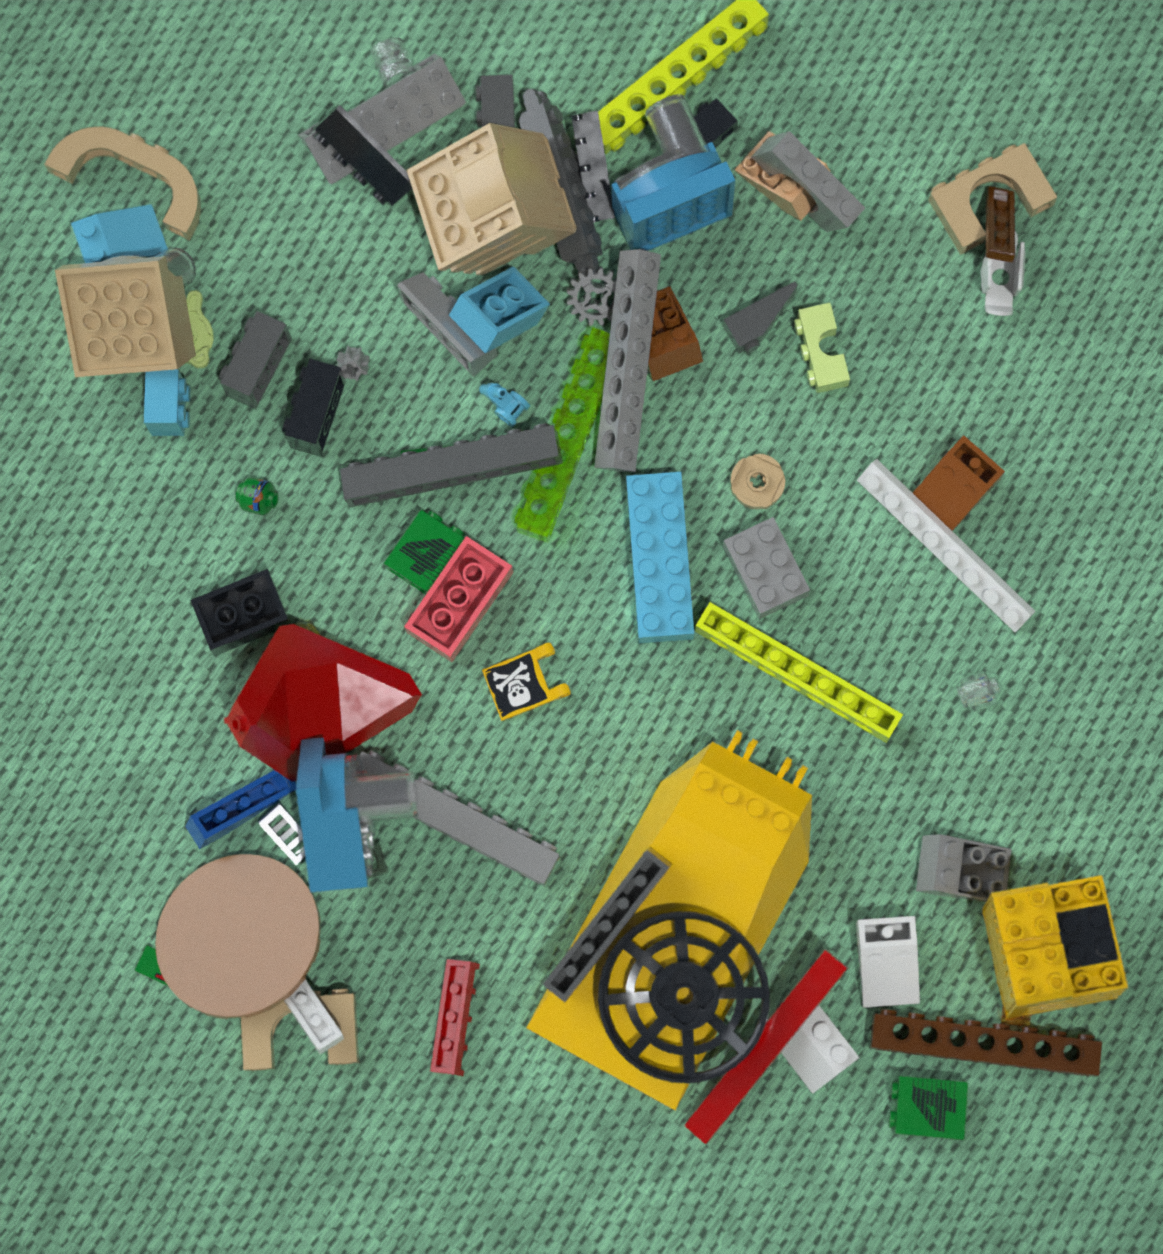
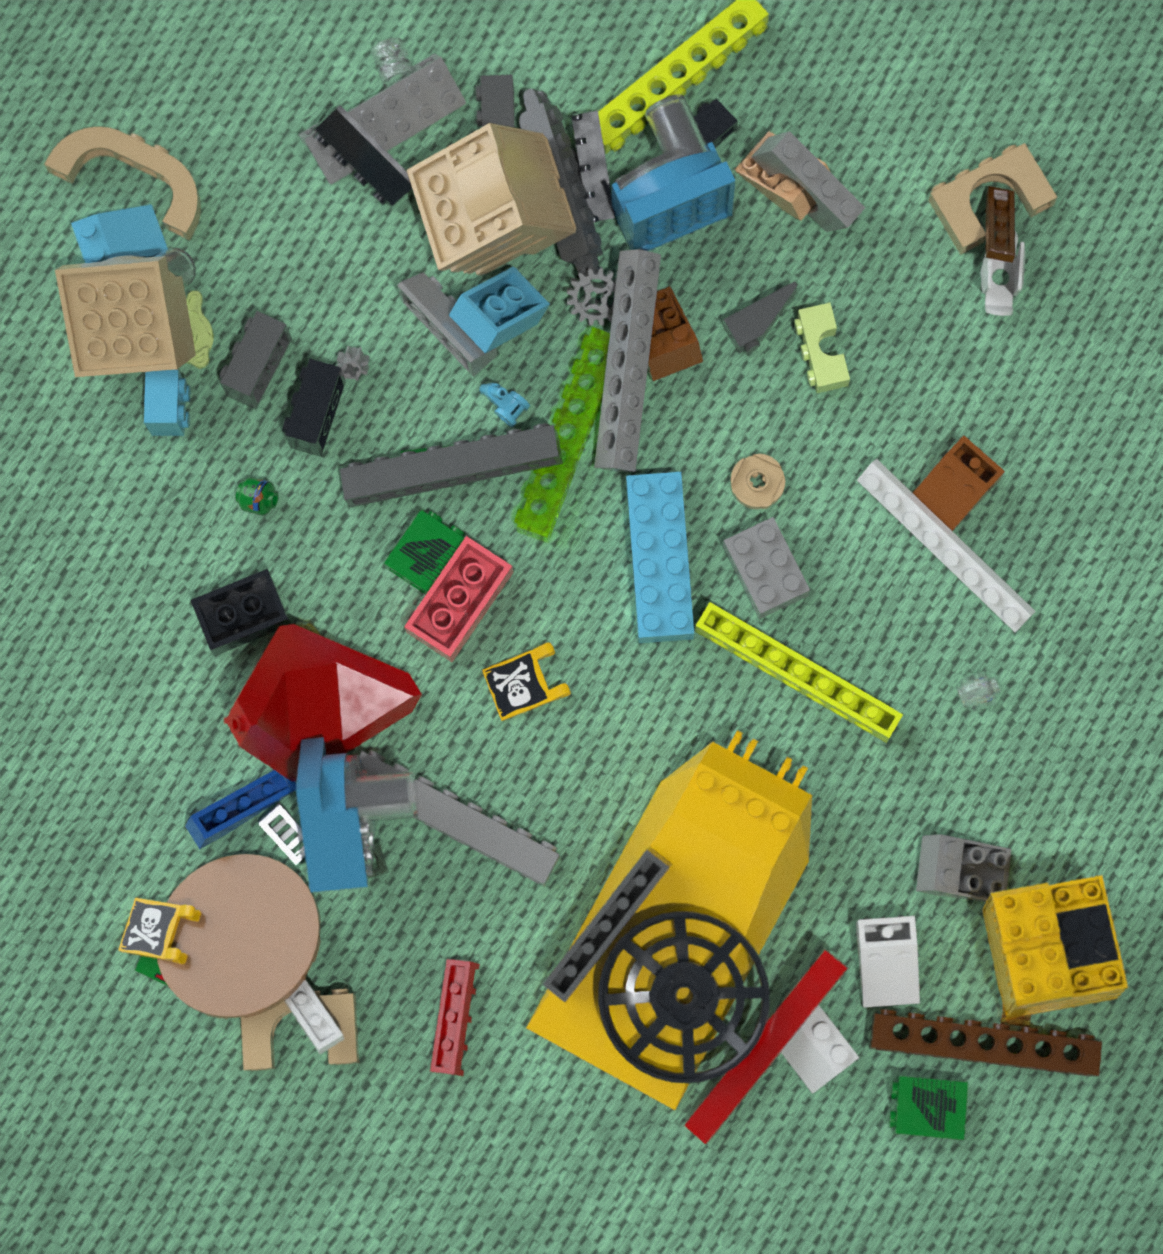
none -> flag [118,898,201,965]

